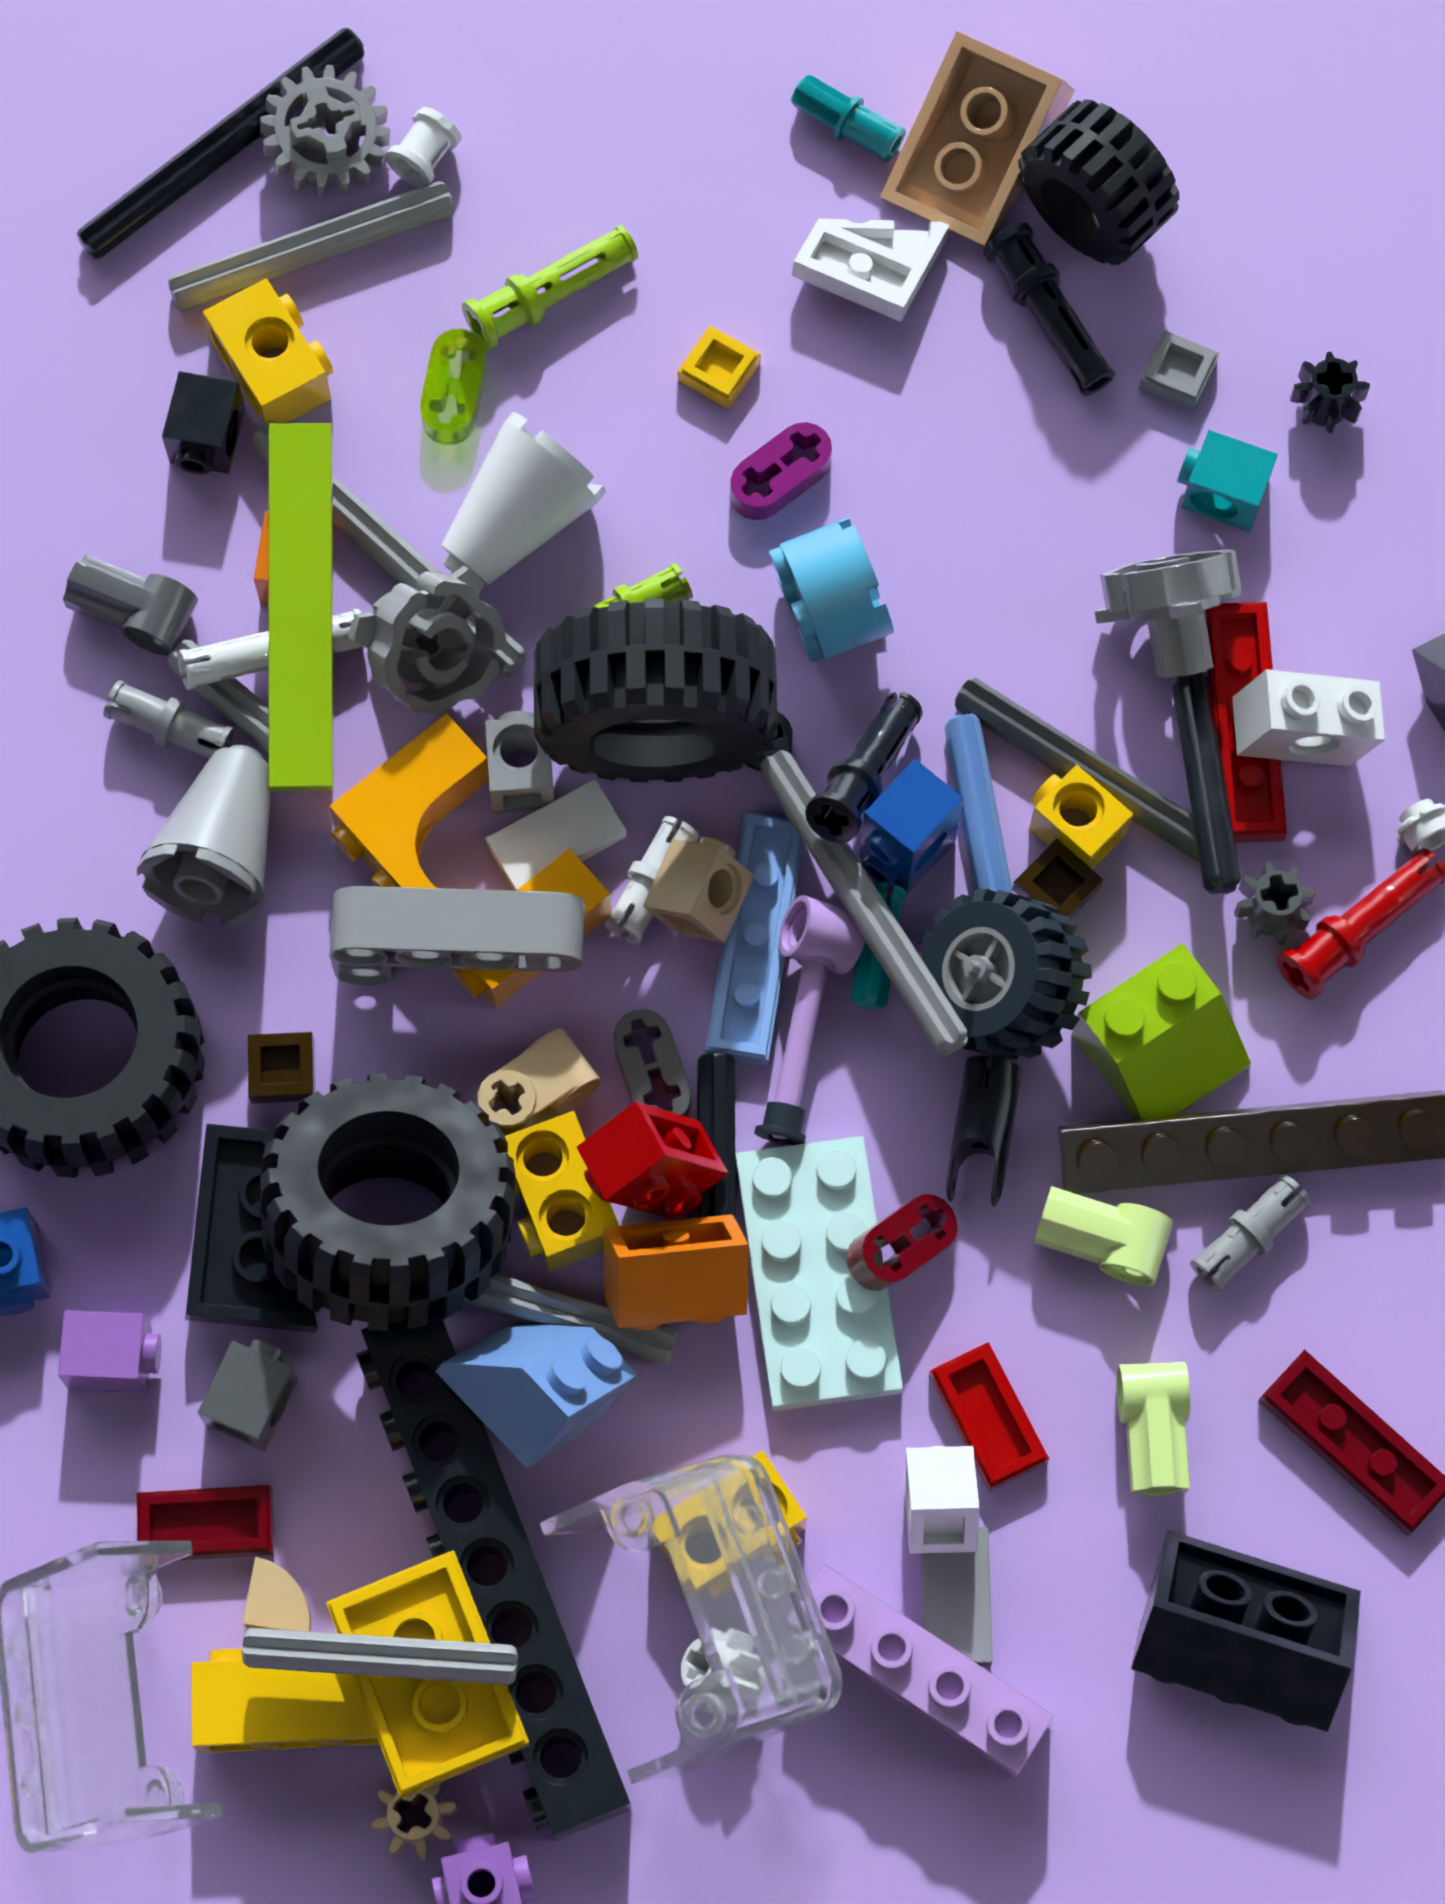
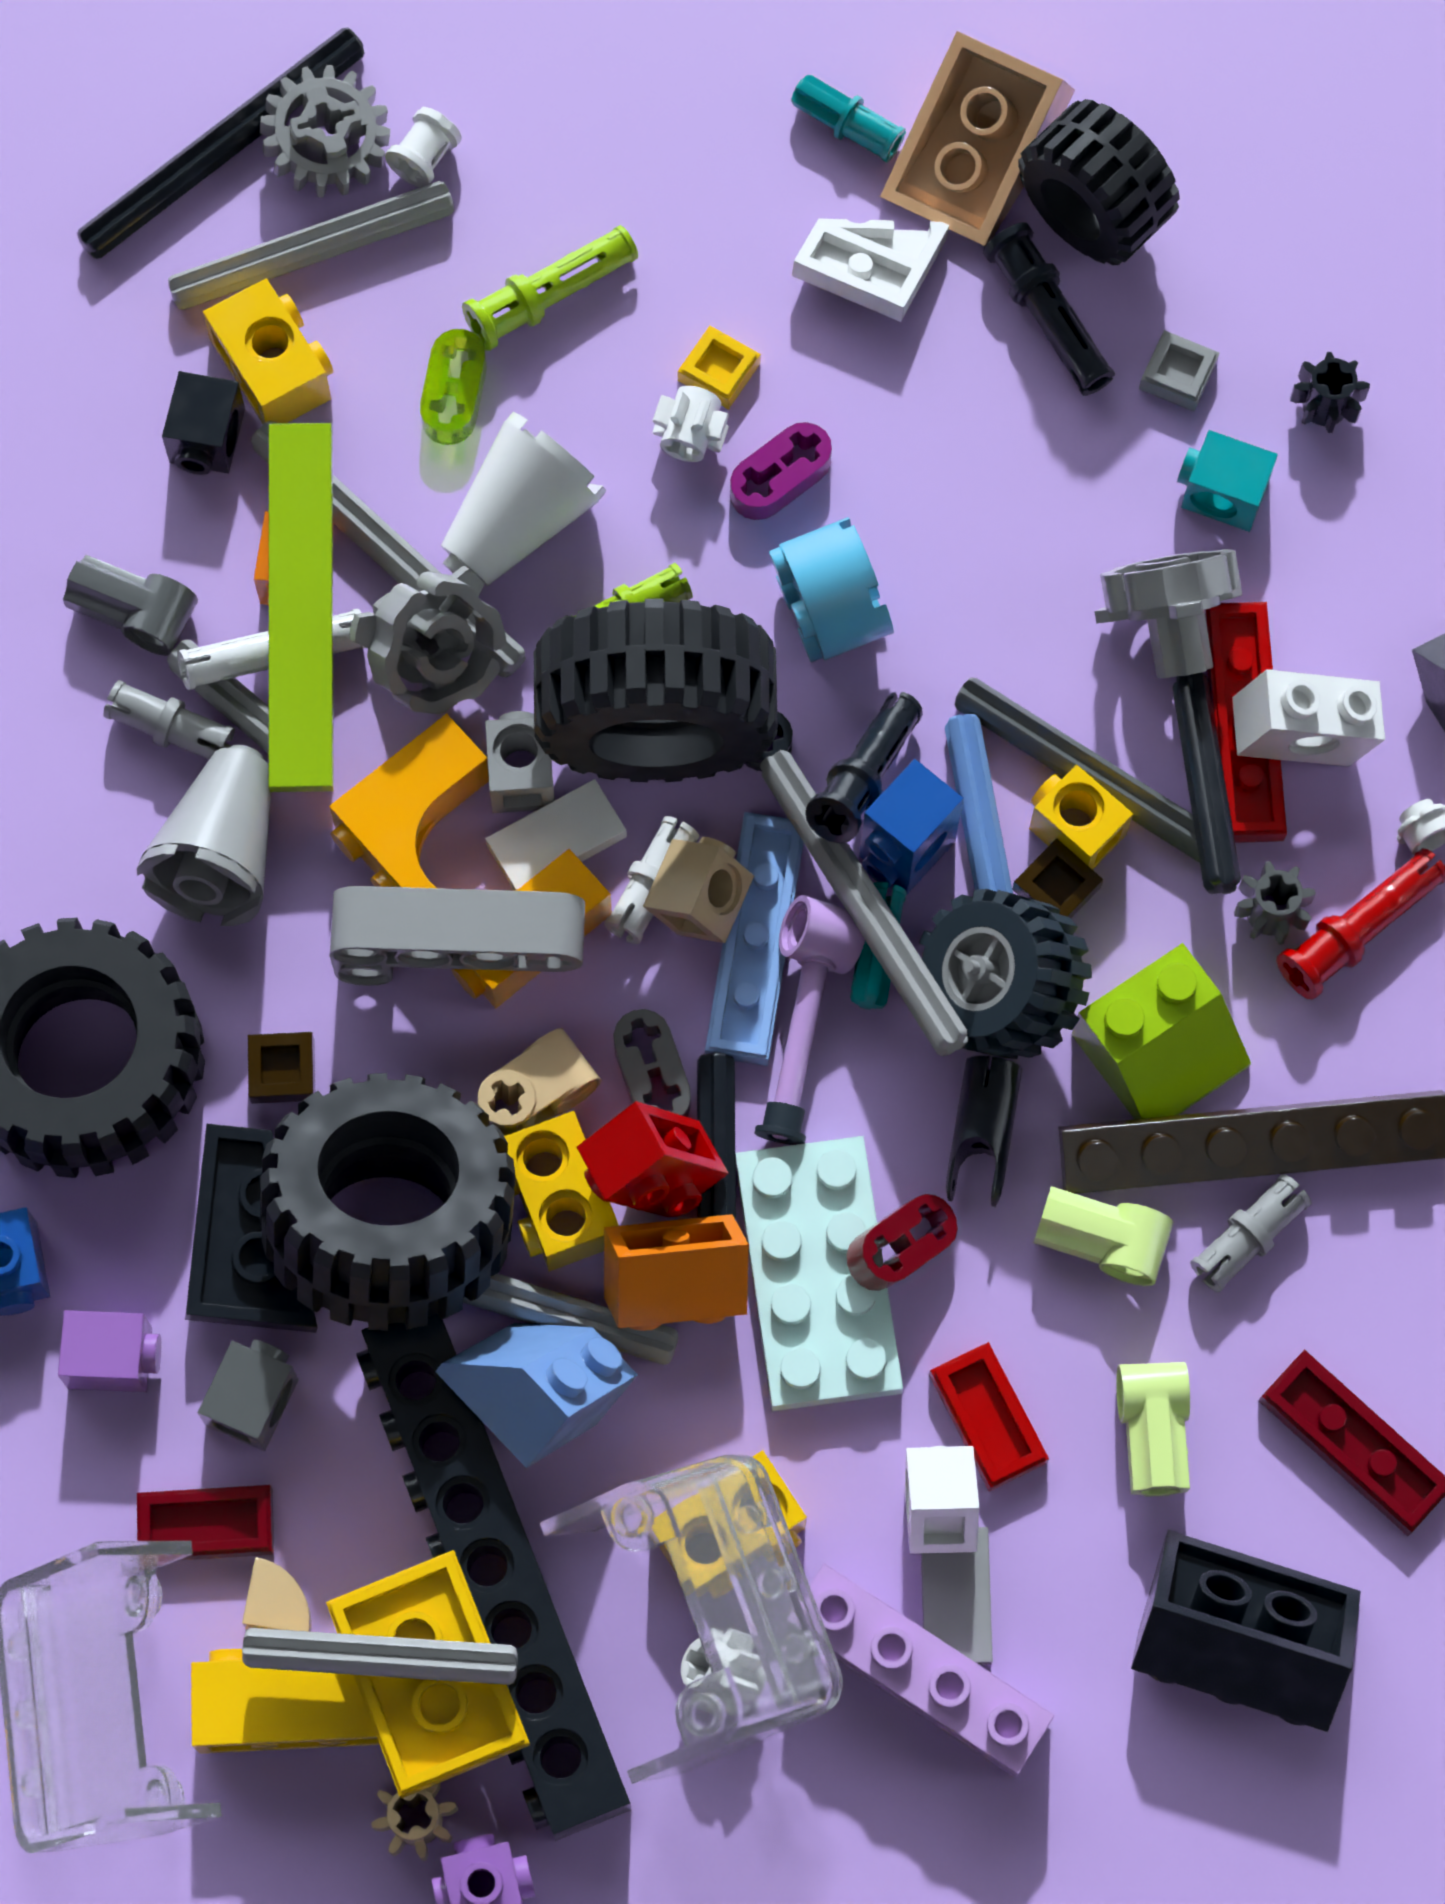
none -> white gear [652,386,729,462]

